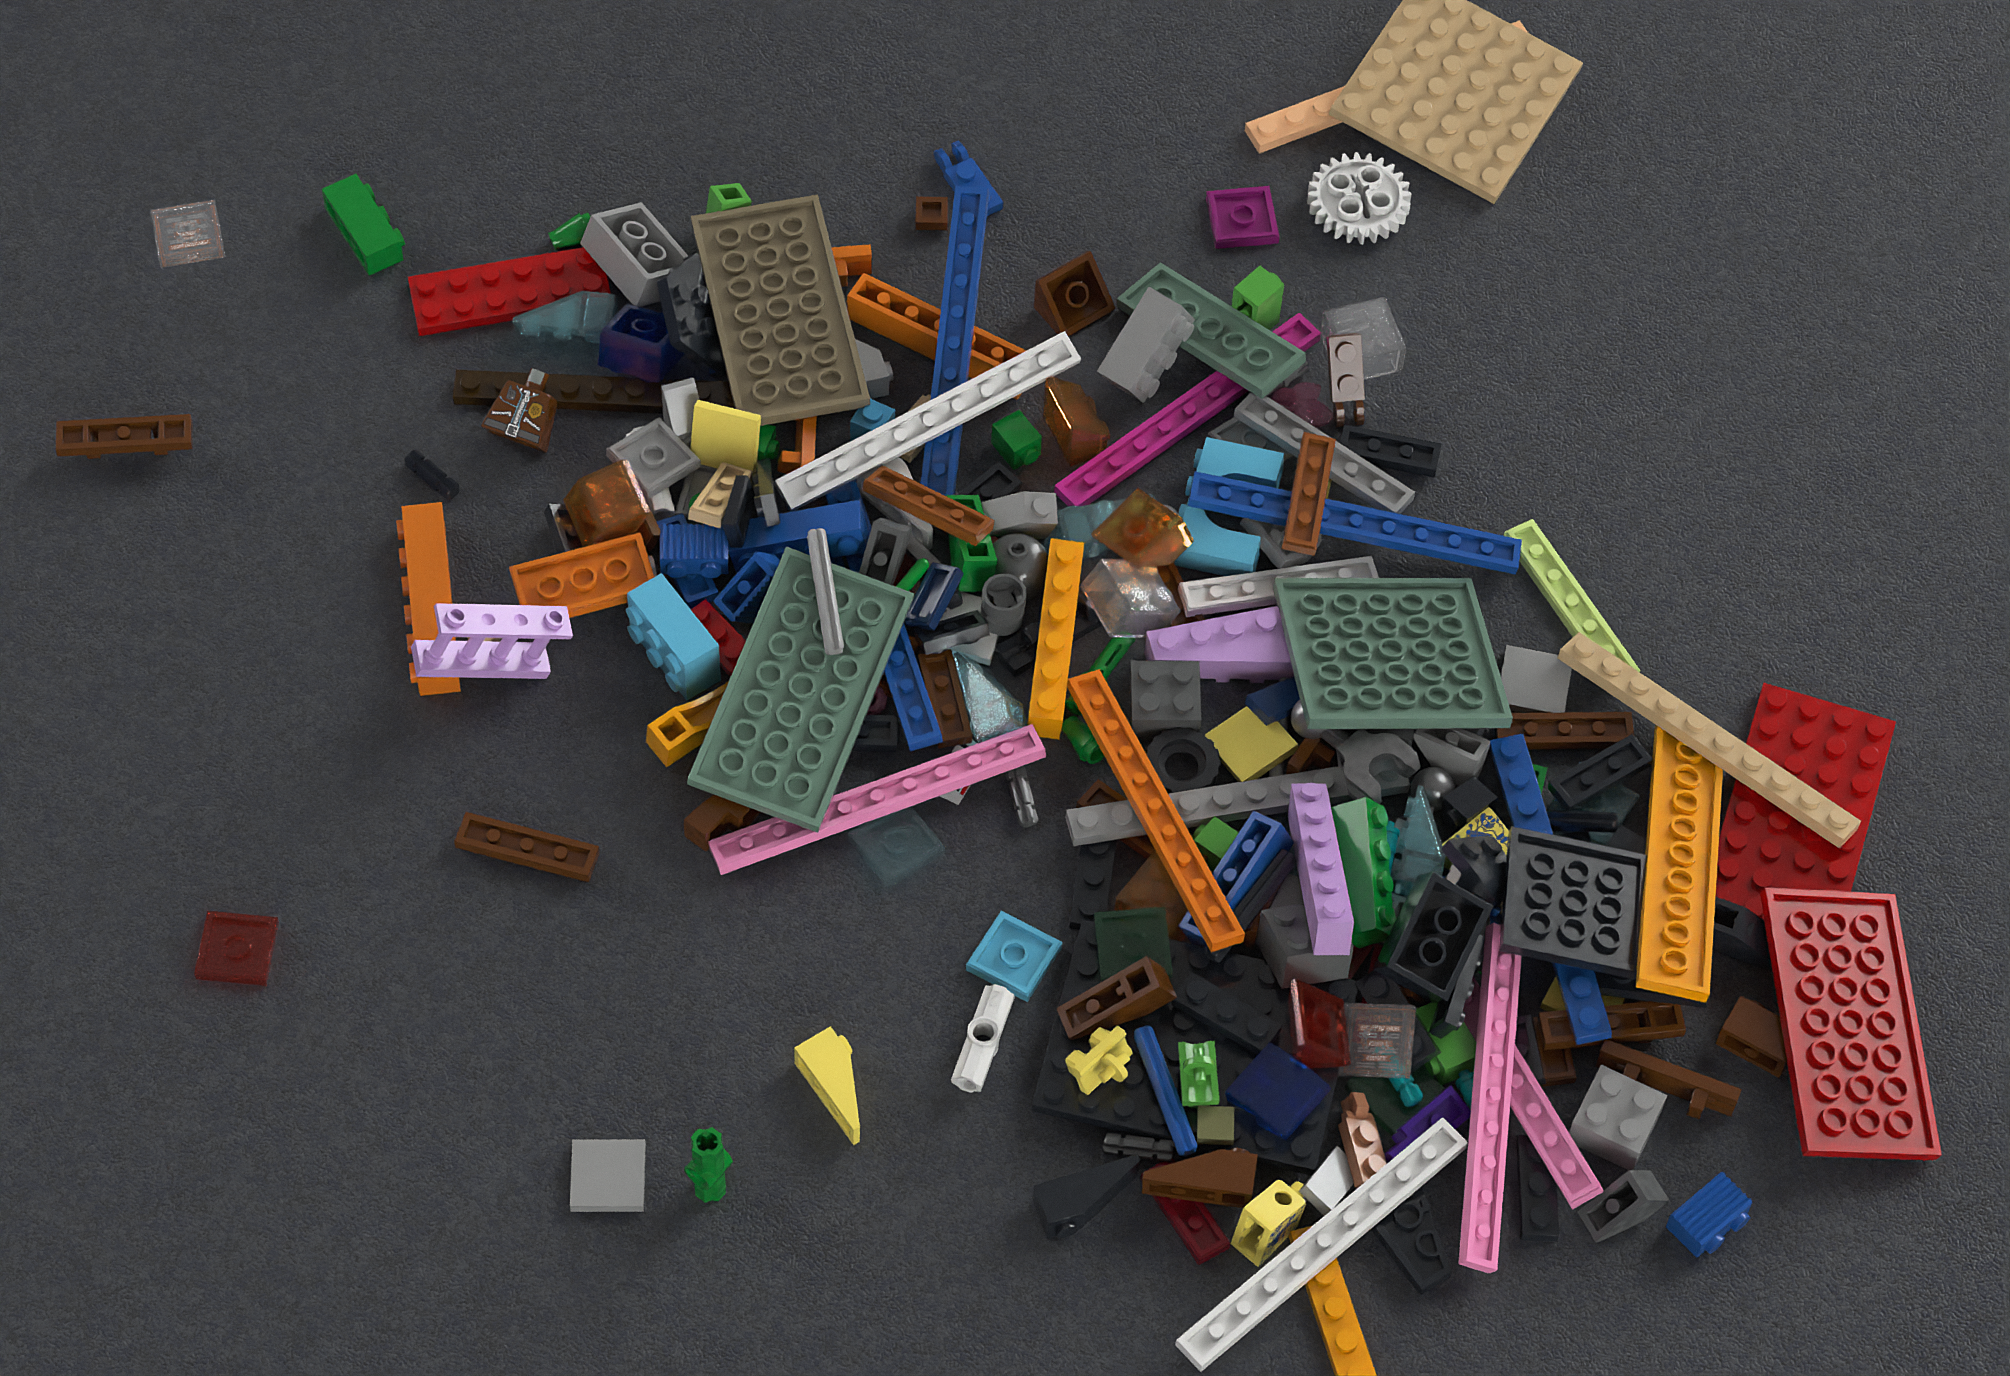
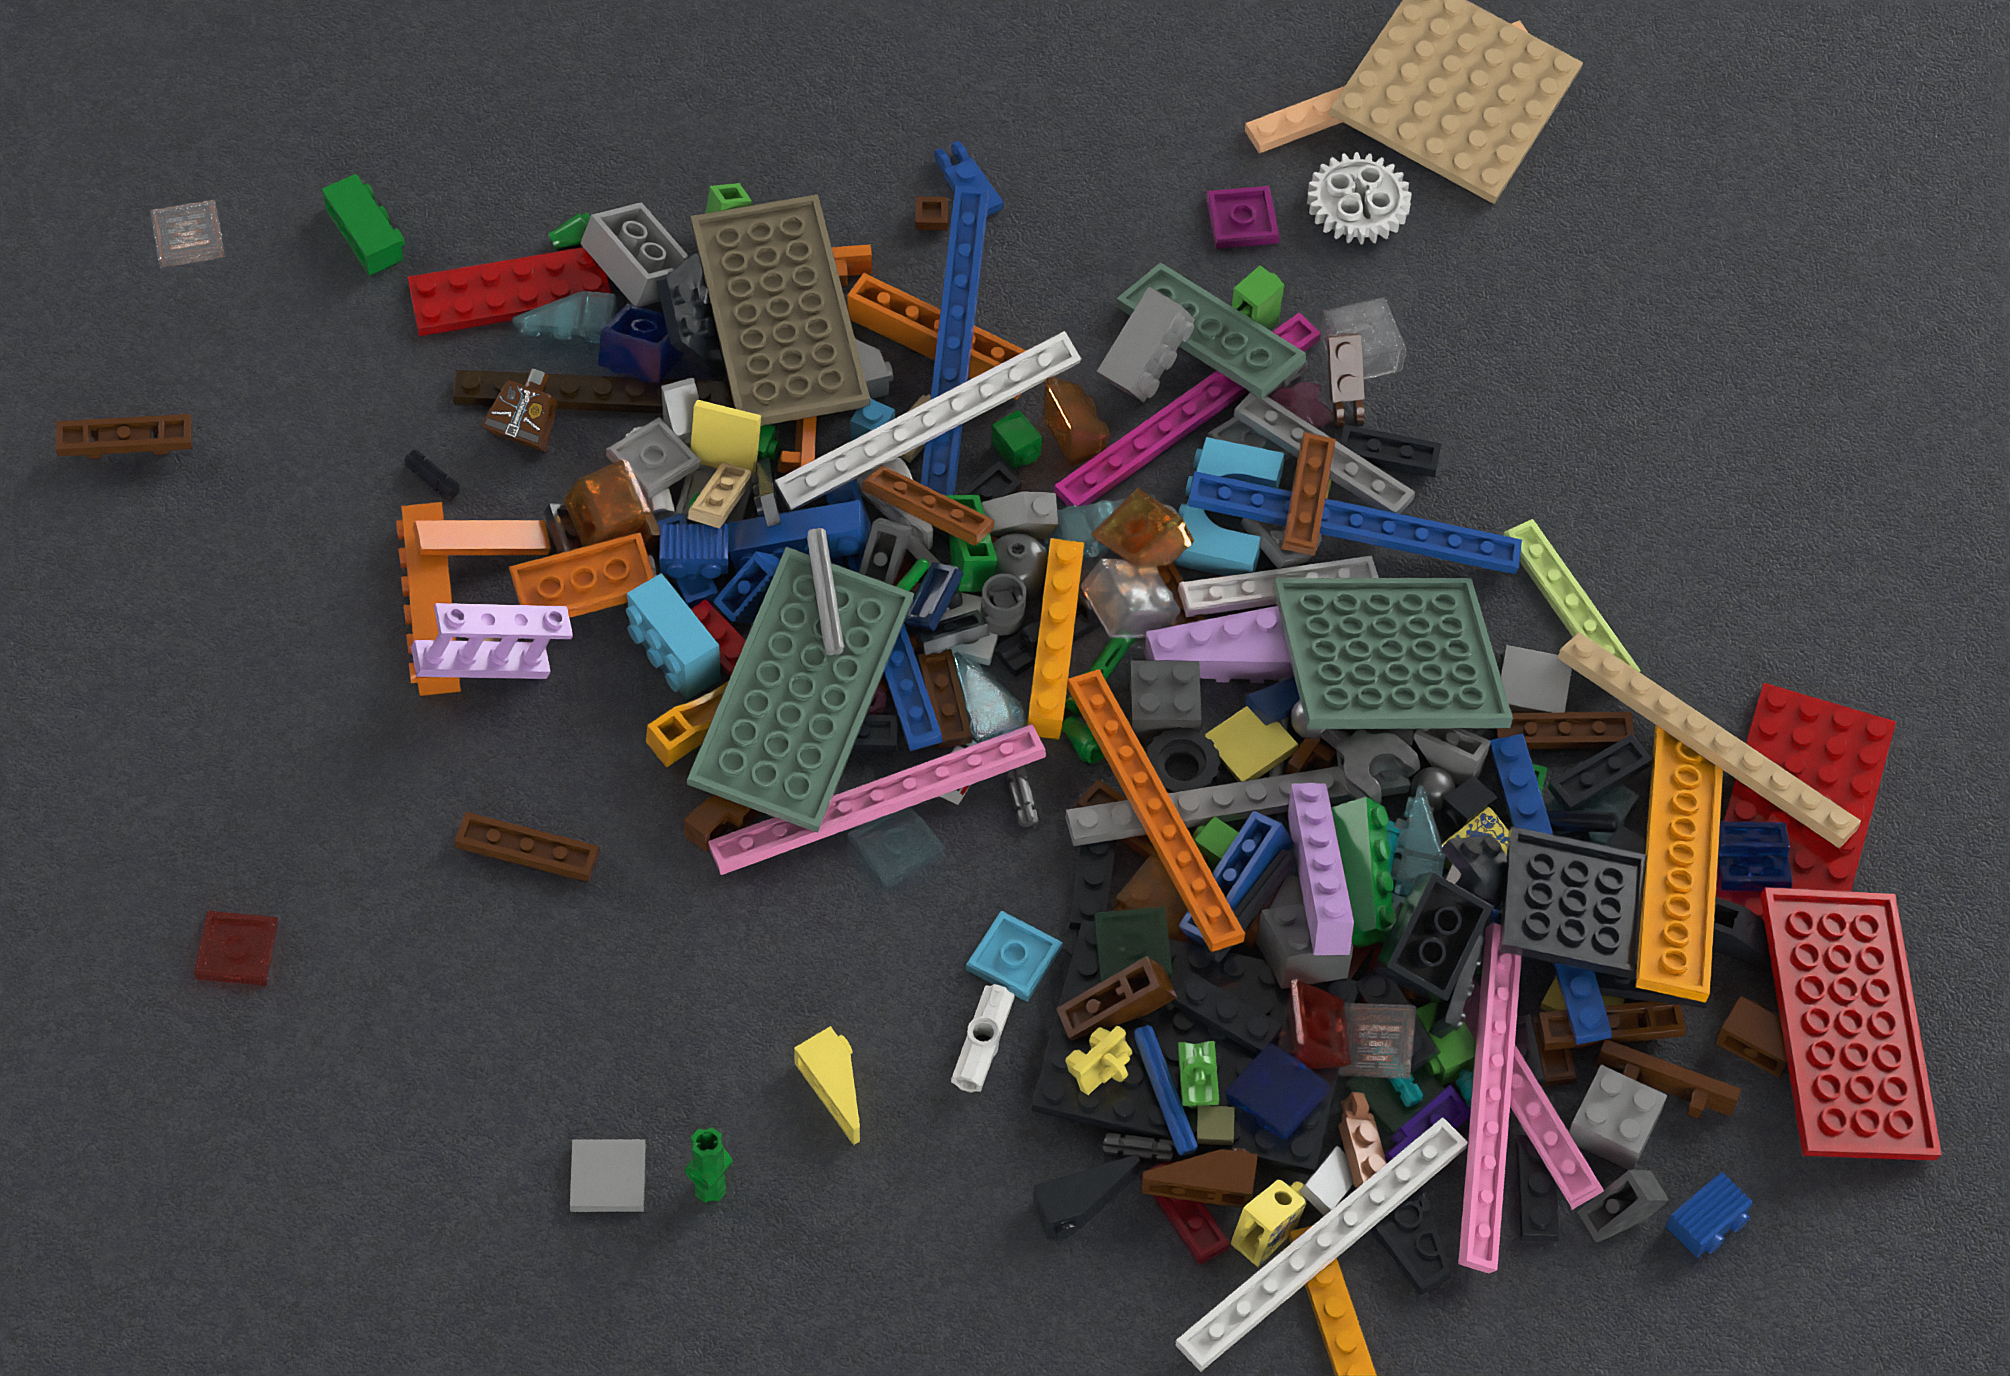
black tile [722,475,755,548] -> none
reddish brown slope [1034,251,1116,336] -> none
none -> tile [413,520,551,555]
none -> clear blue slope [1717,821,1793,891]

